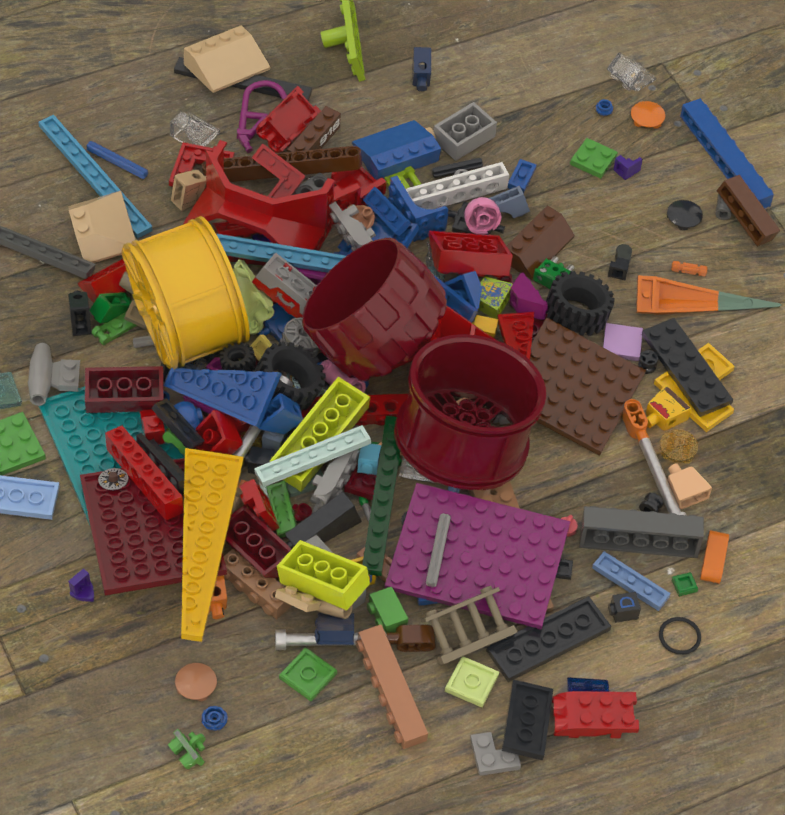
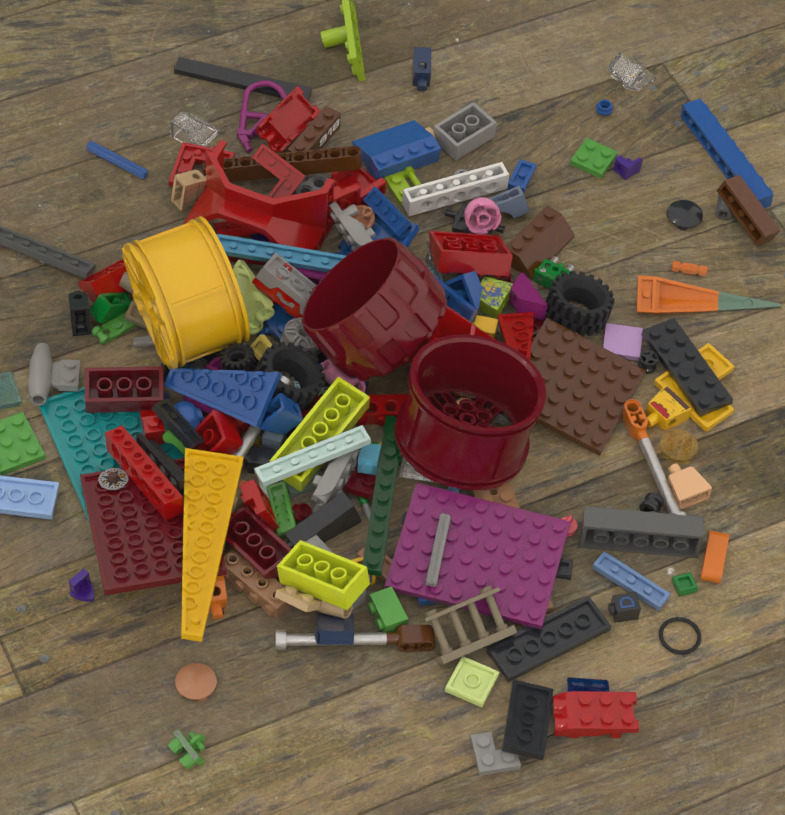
dark azure plate [39,115,153,239] -> none
tan slope [68,191,135,263] -> none
tan slope [184,25,270,93] -> none
blue plate [201,706,227,731] -> none
bright green tile [279,647,337,701] -> none
nougat brick [355,624,428,749] -> none
blue bracket [388,176,448,242] -> none
black axle [432,158,483,178] -> none
black leg [608,244,632,280] -> none
orange dish [631,101,665,129] -> none

